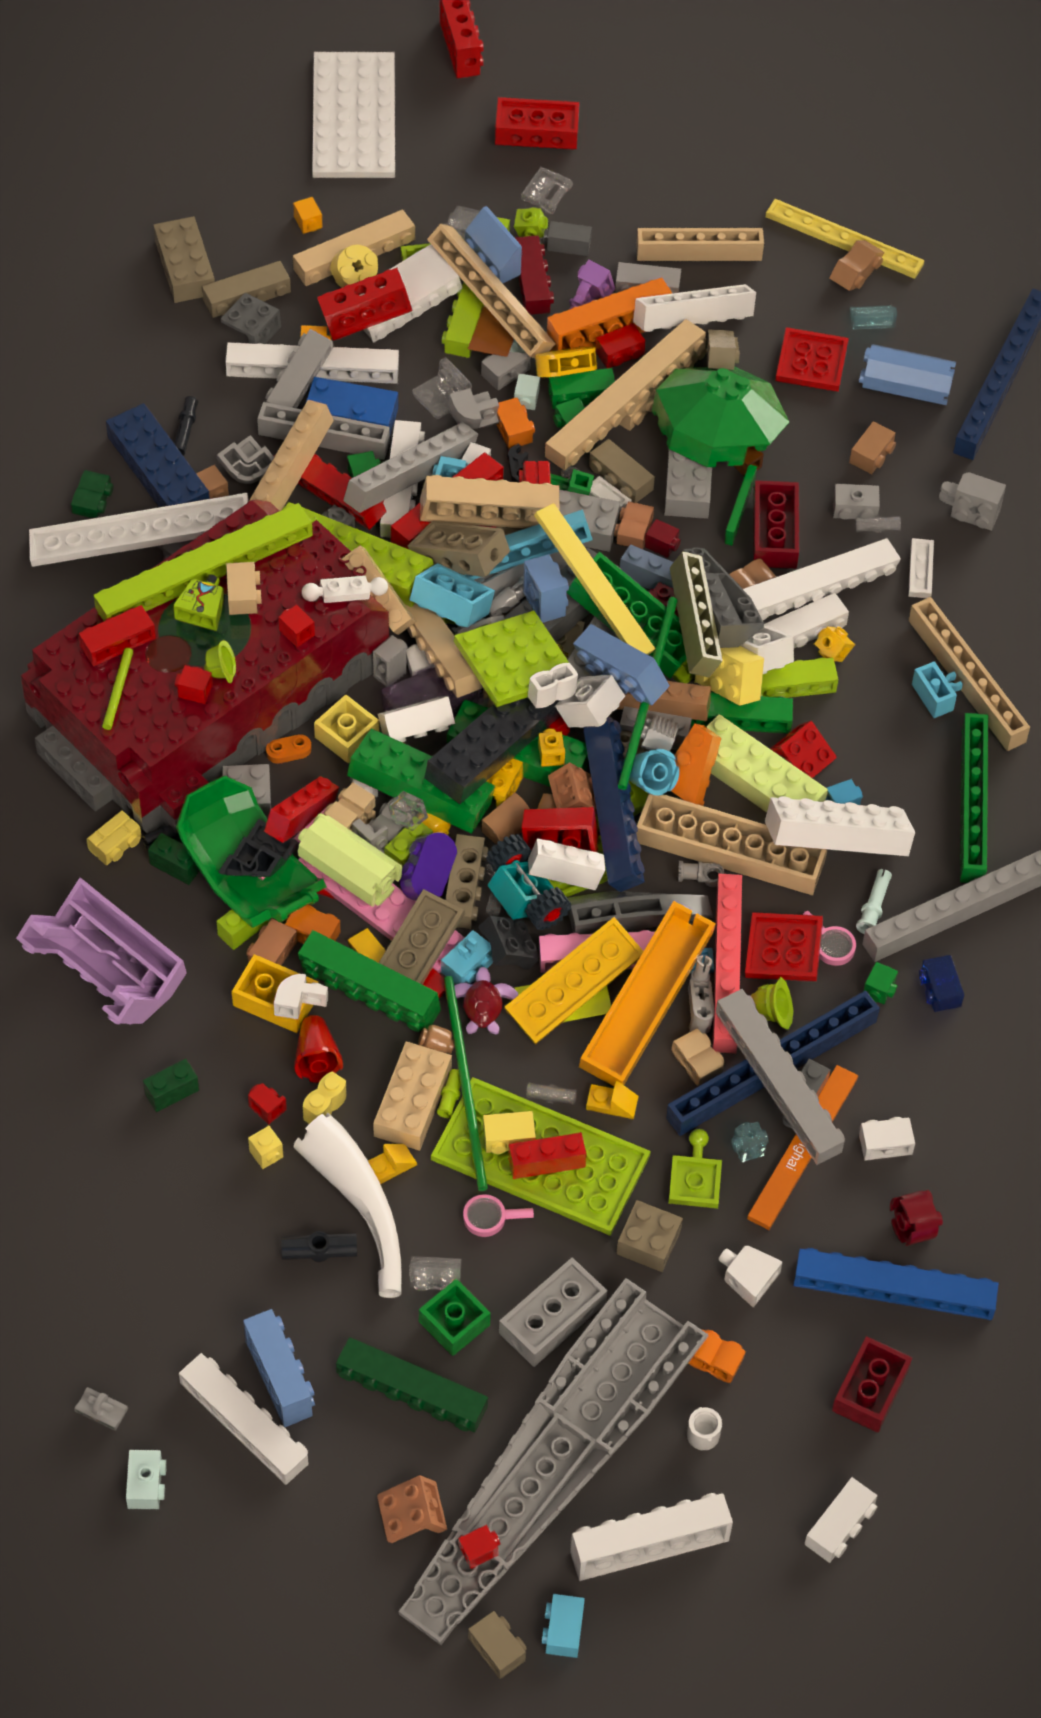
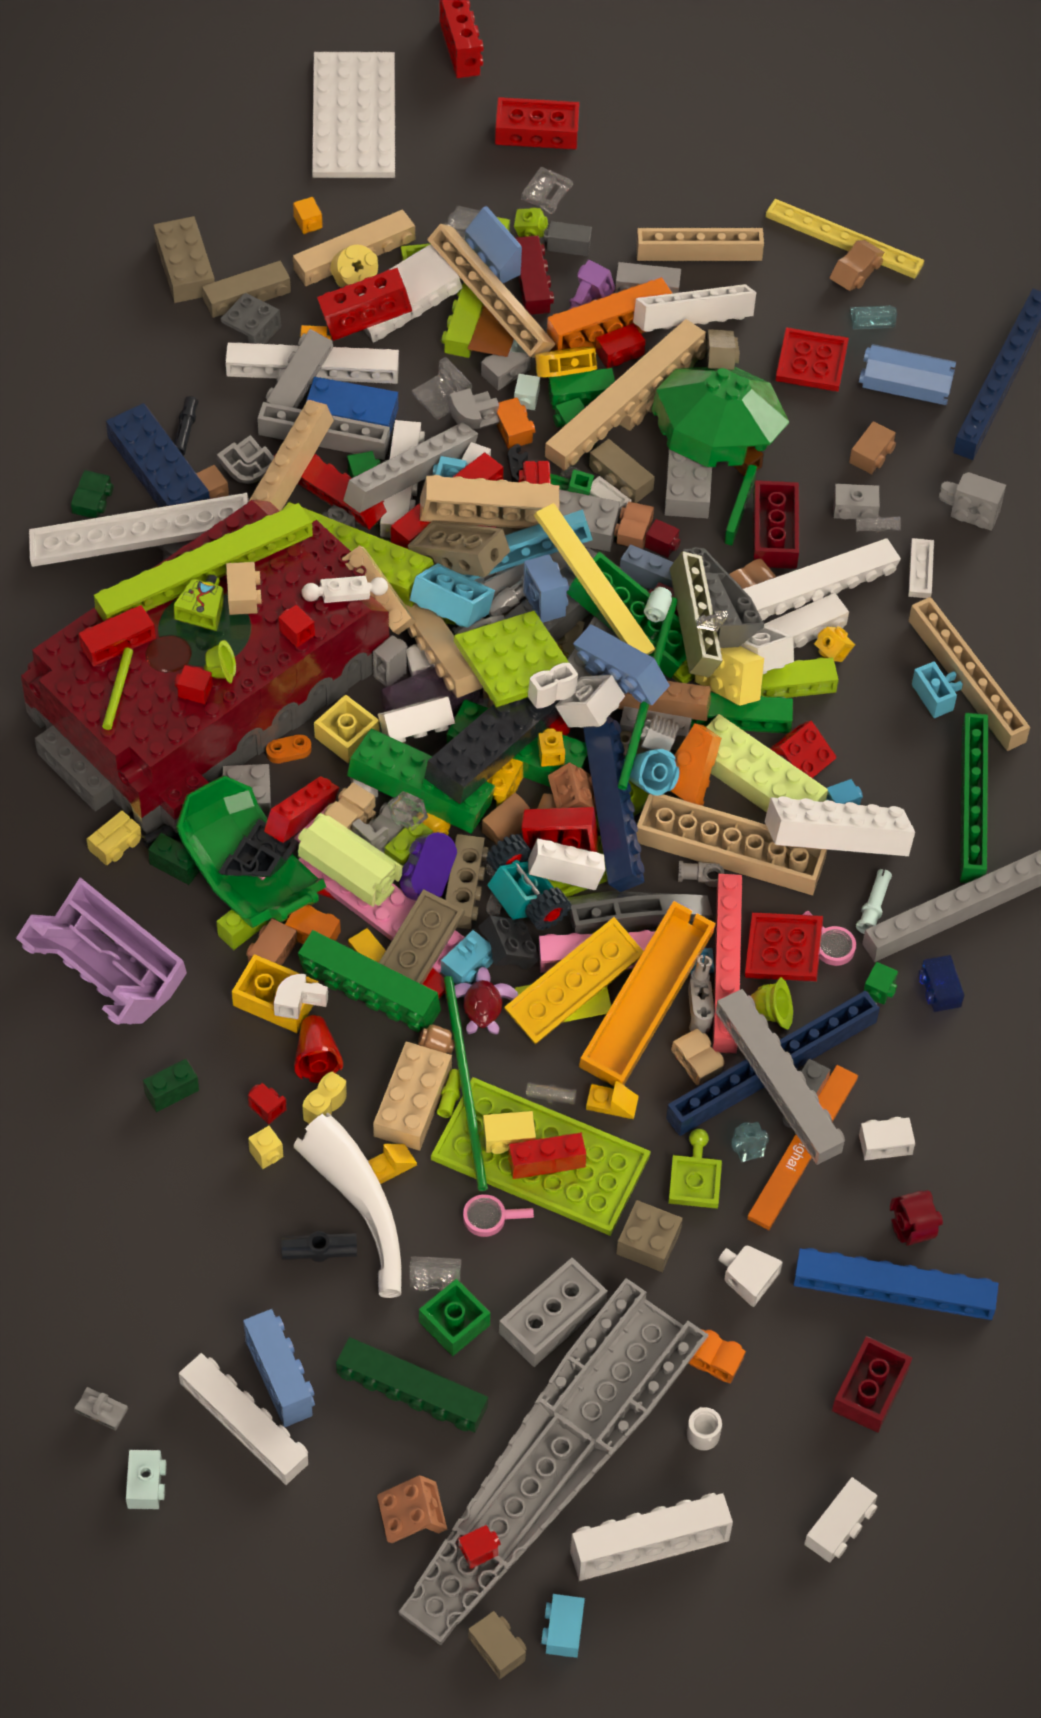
none -> light aqua brick [644,587,672,622]
none -> clear tile [696,611,728,631]

